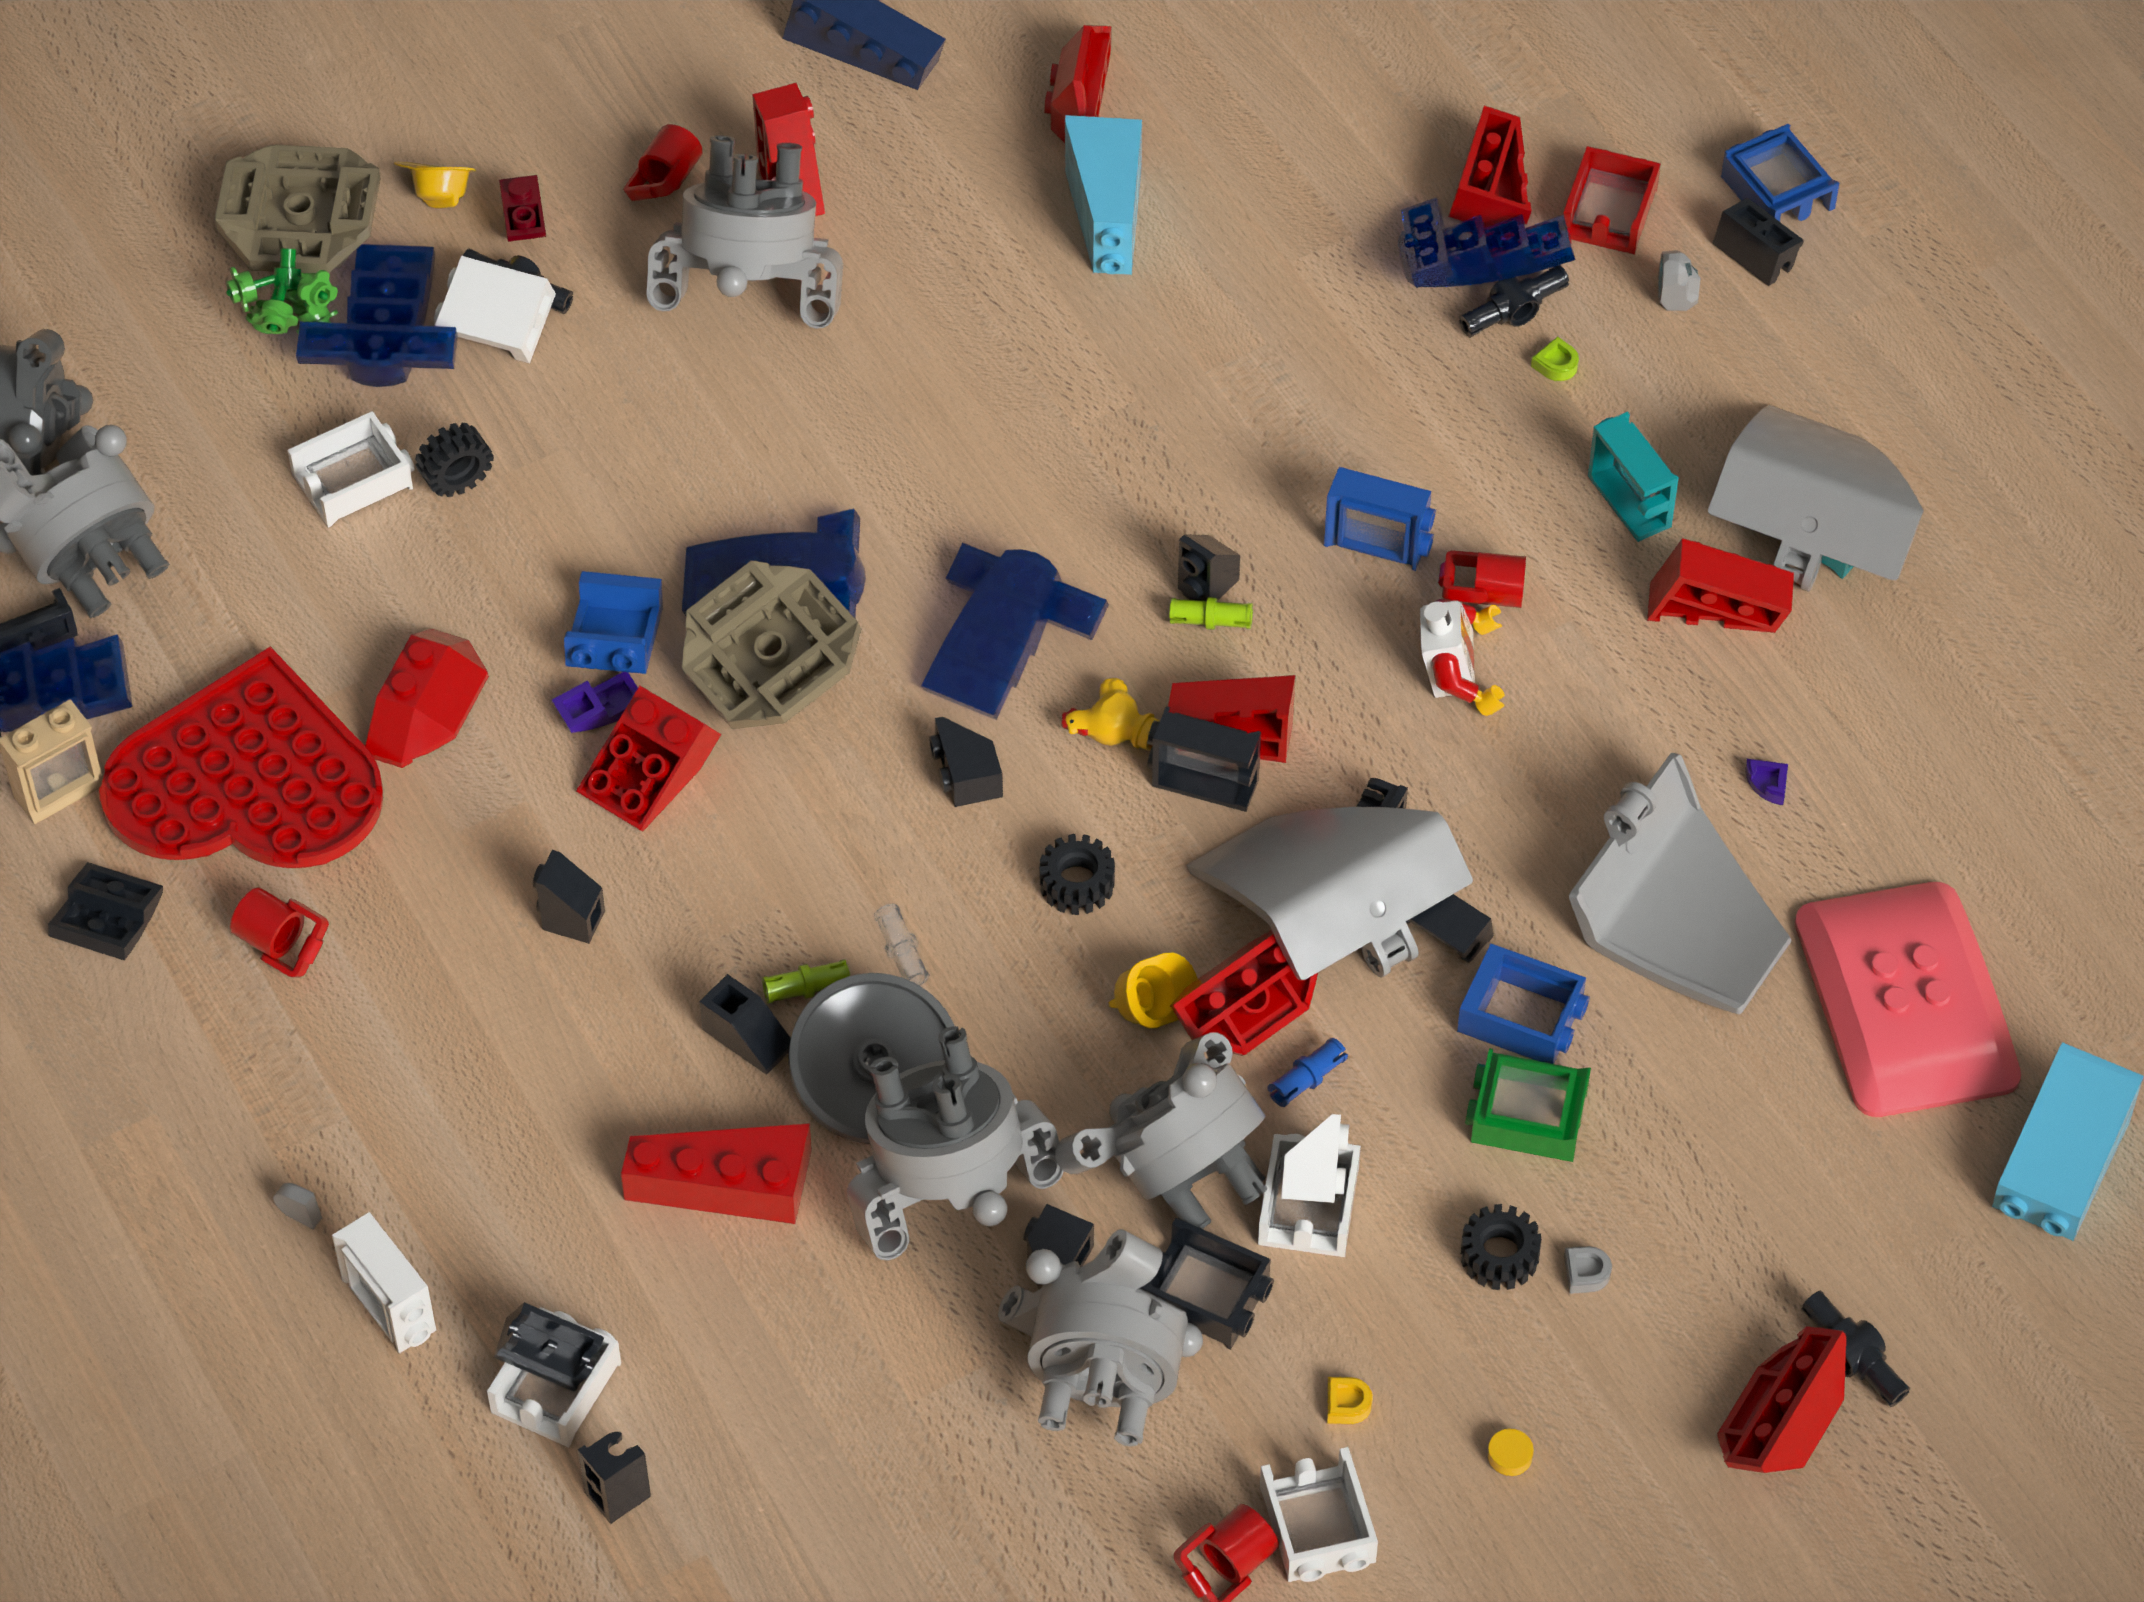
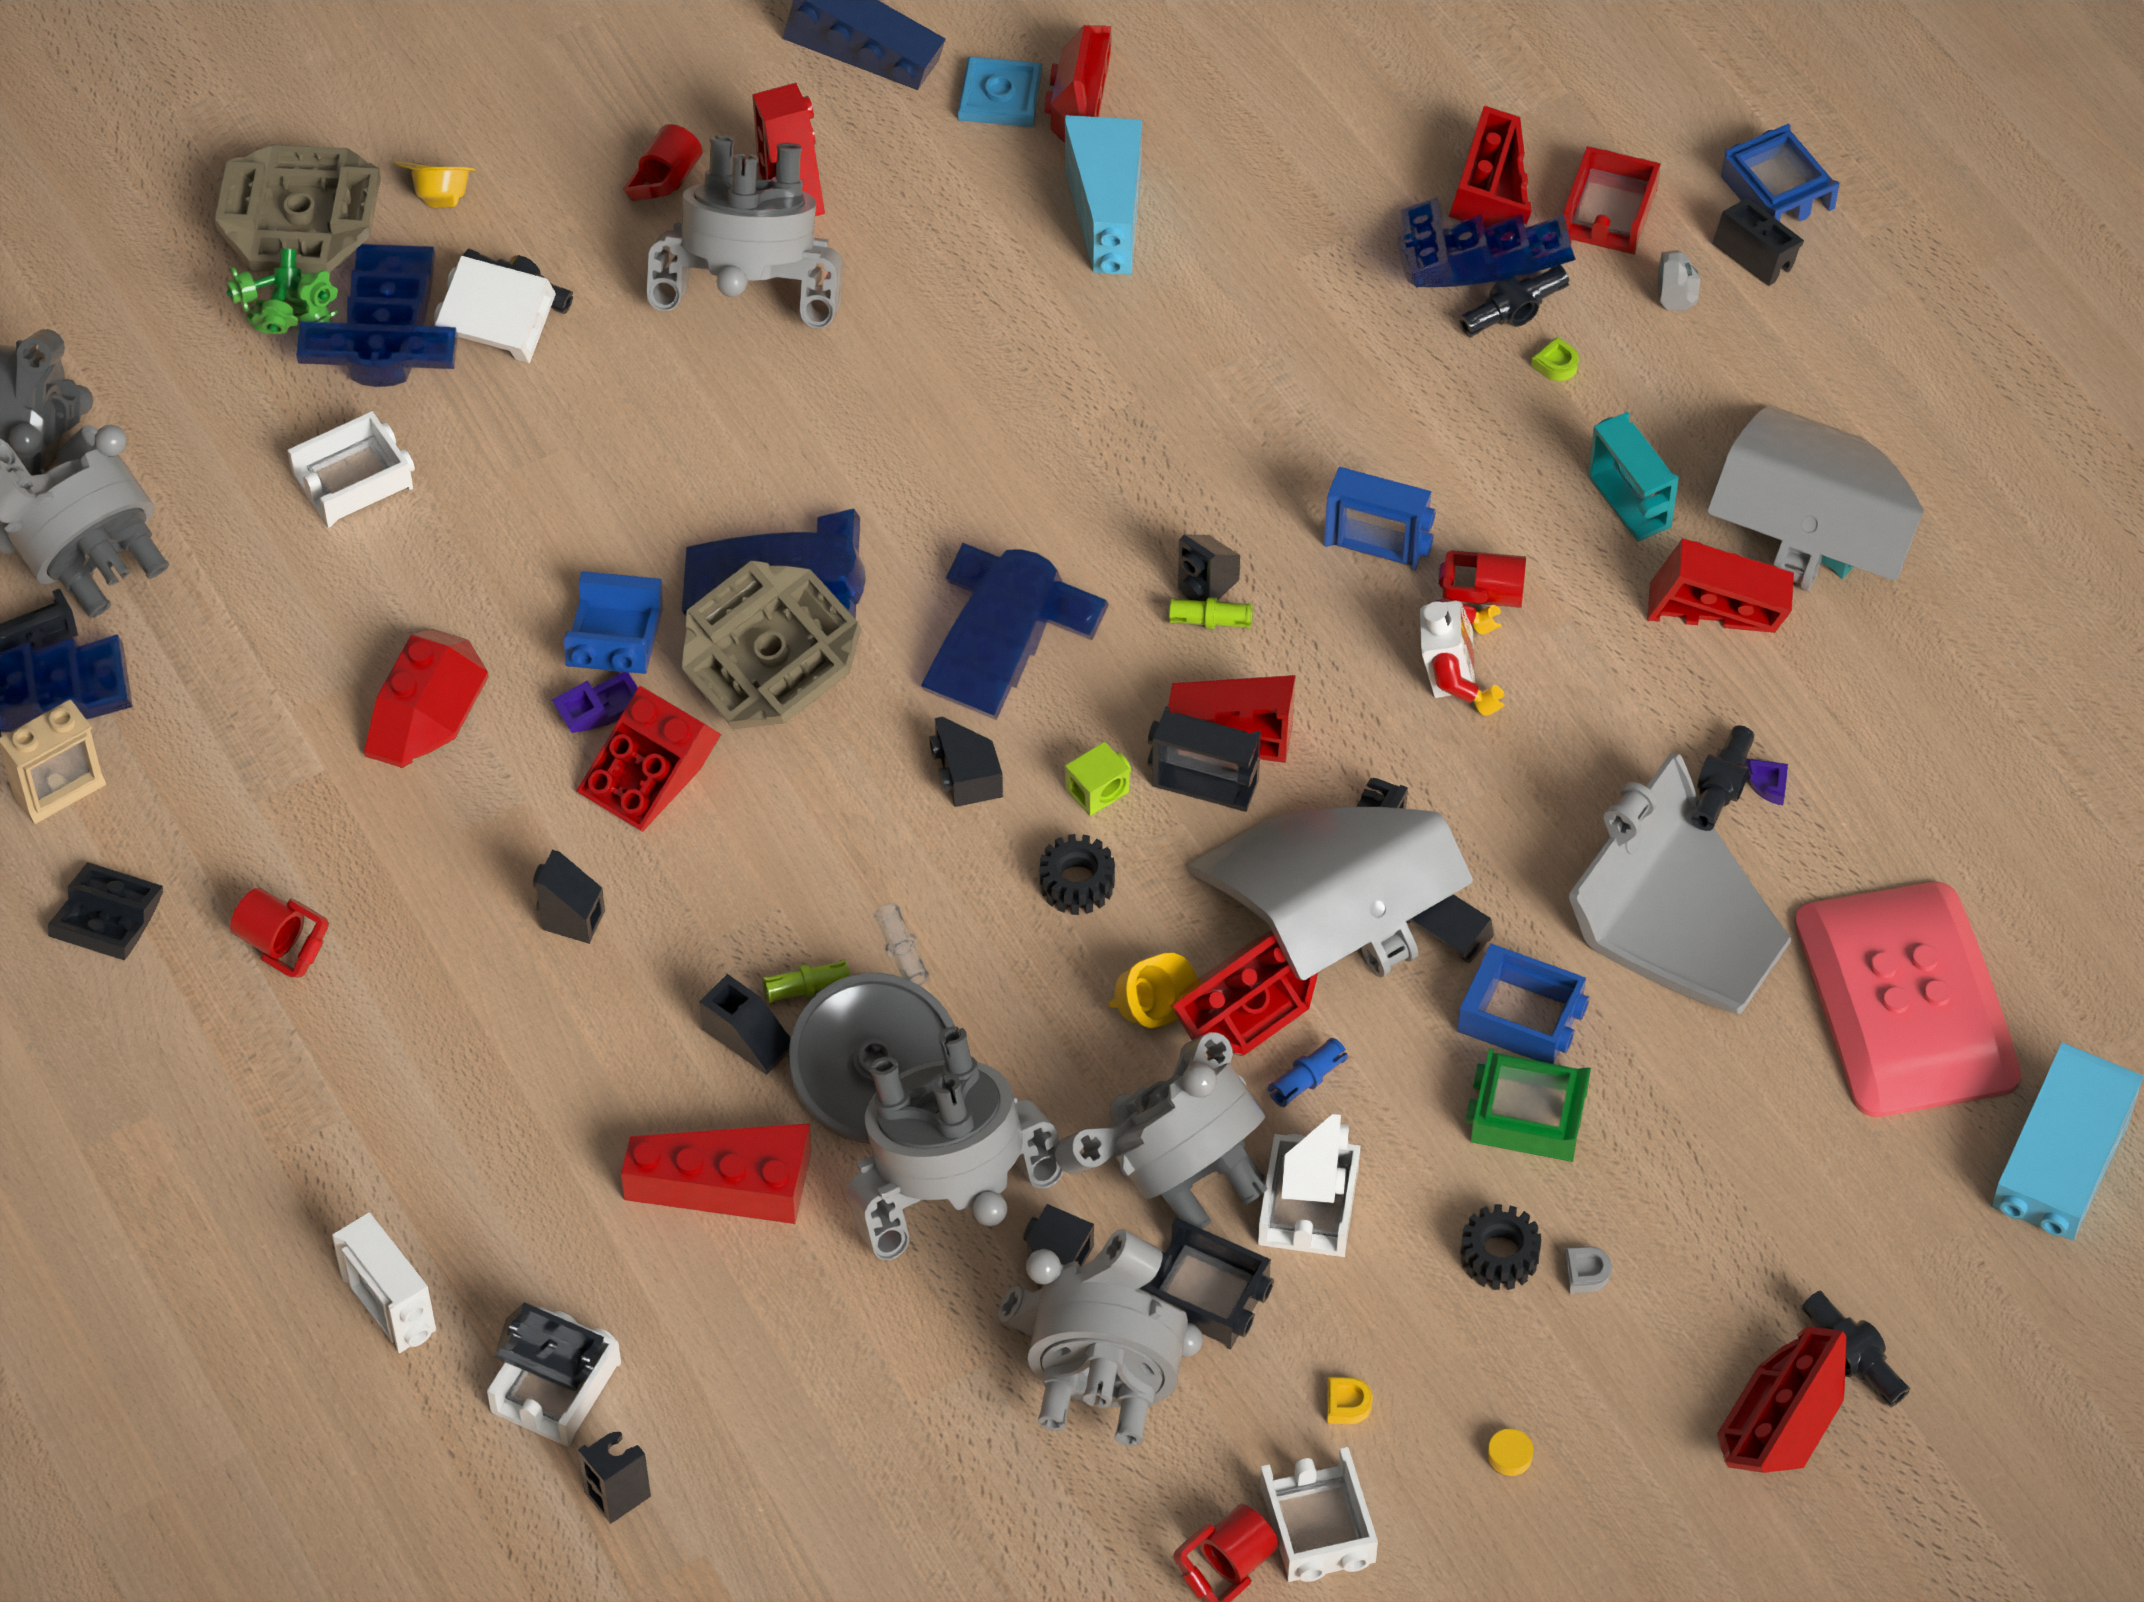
red plate [99,646,383,868] -> none
light grey tile [273,1183,322,1229] -> none
black tyre [415,422,494,497] -> none
dark red slope [499,175,546,242] -> none
yellow animal [1061,678,1160,751] -> none
none -> dark azure tile [958,56,1043,127]
none -> lime brick [1065,742,1131,816]
none -> black pin [1691,725,1755,831]

